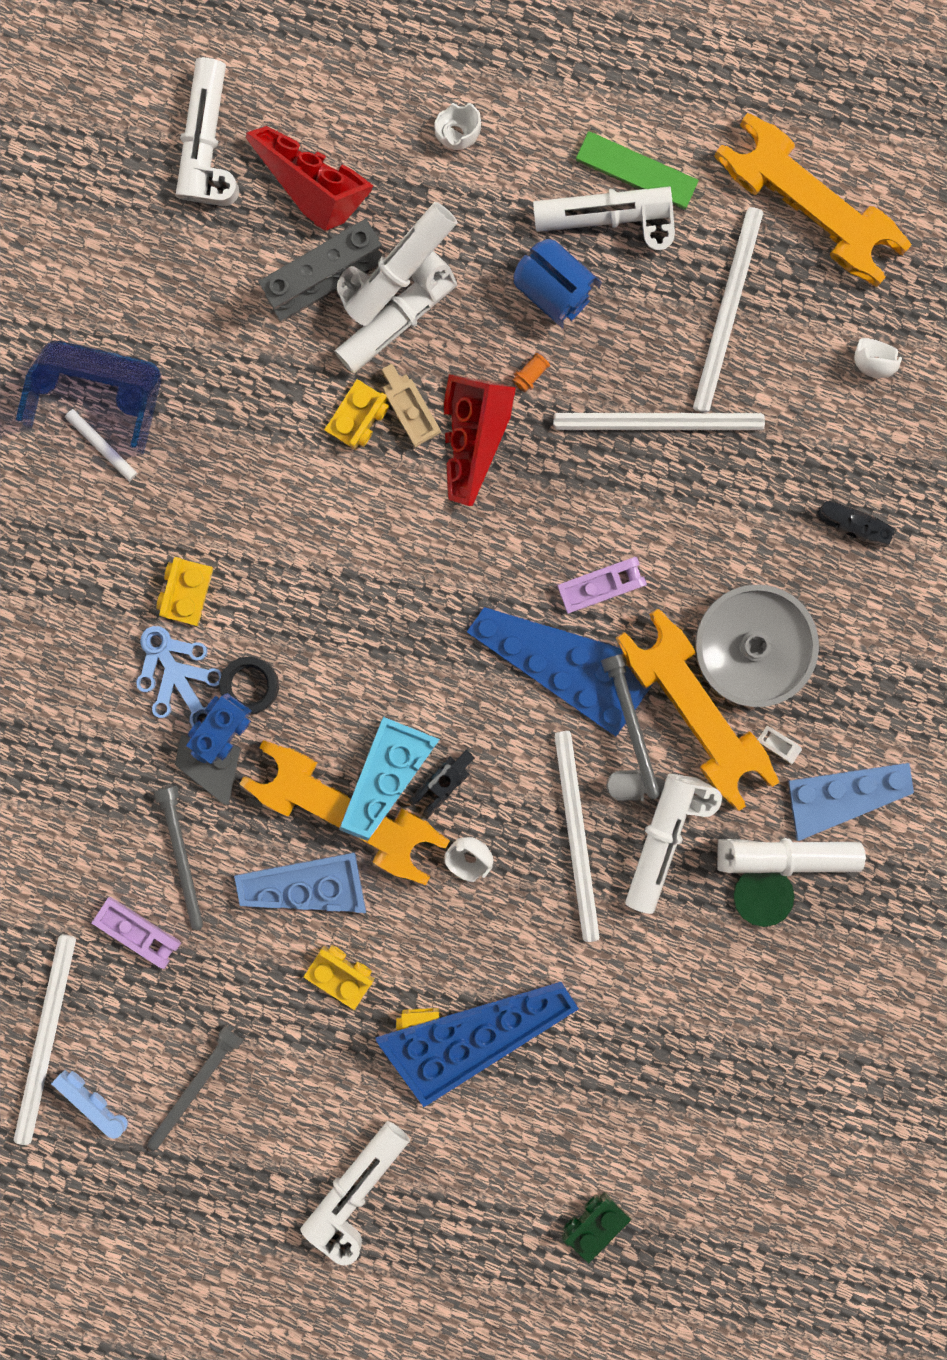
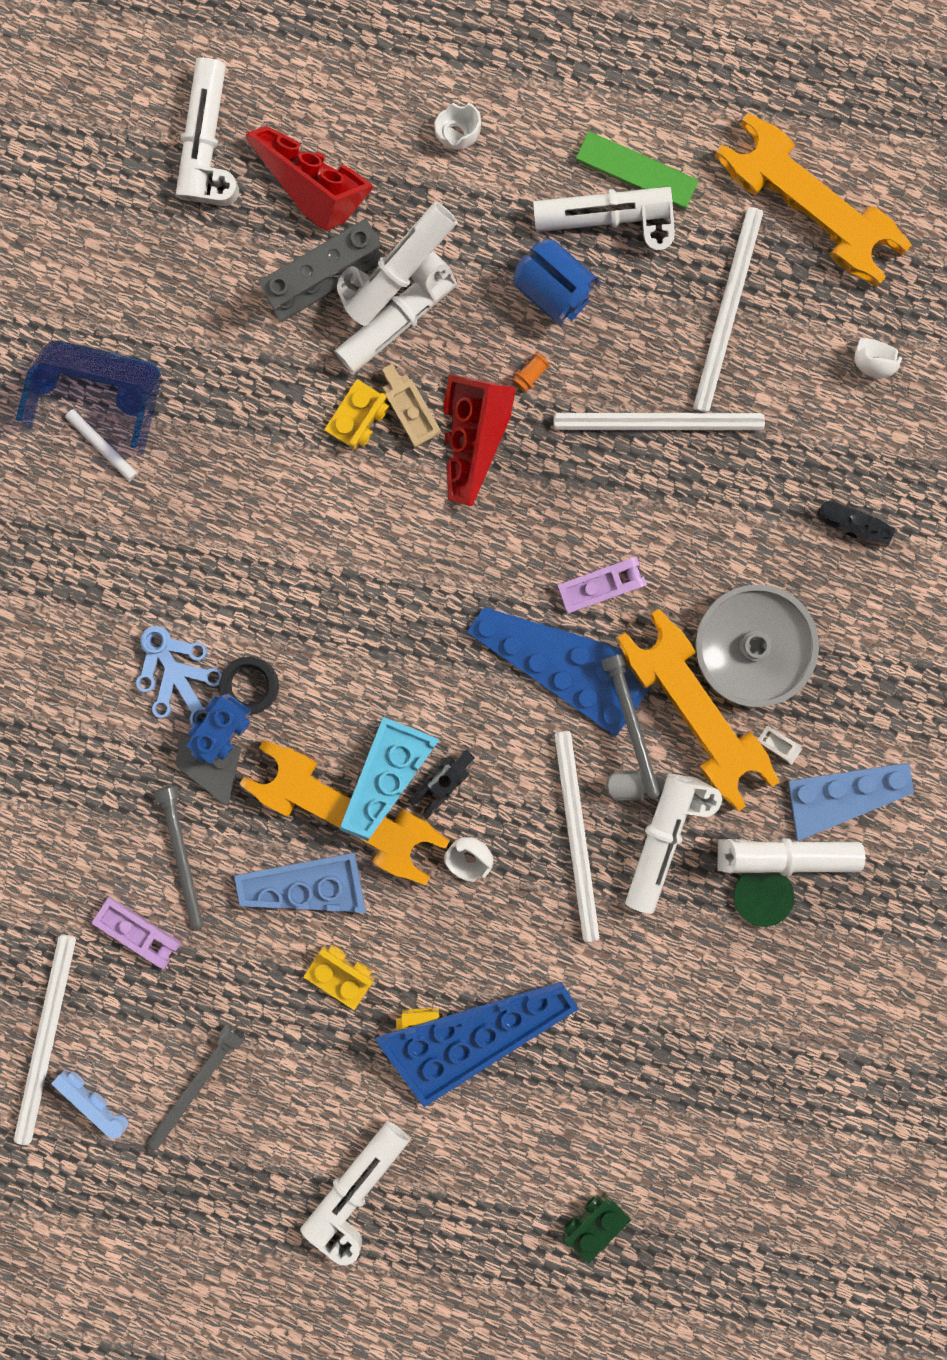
yellow bracket [156,557,213,626] -> none

